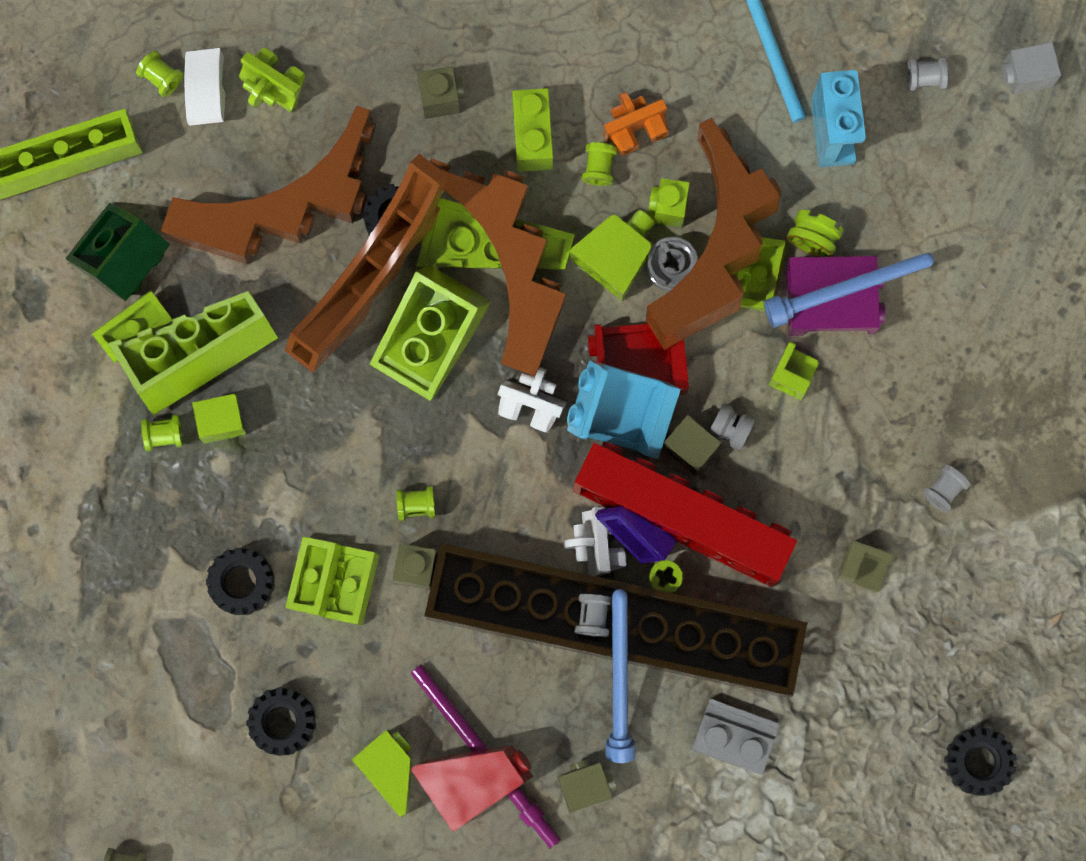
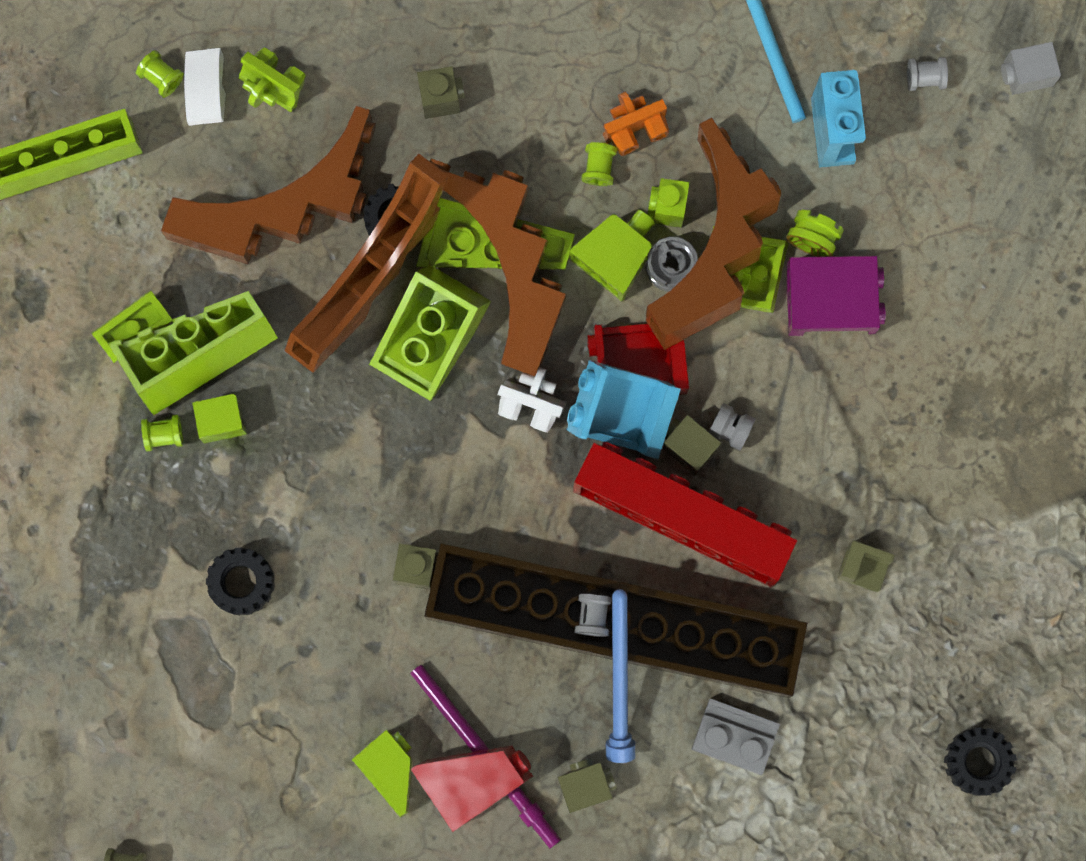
dark green slope [65,202,170,302] -> none
black tyre [246,688,316,756] -> none
lime slope [285,537,380,626] -> none
lime bush [396,486,436,521] -> none
lime brick [512,88,553,172] -> none
white hips [564,507,626,577] -> none
dark purple slope [595,506,676,563] -> none
lime bush [648,560,683,593] -> none
medium blue piece [764,253,934,328] -> none
lime panel [768,341,819,401] -> none
light grey bush [922,464,971,513] -> none

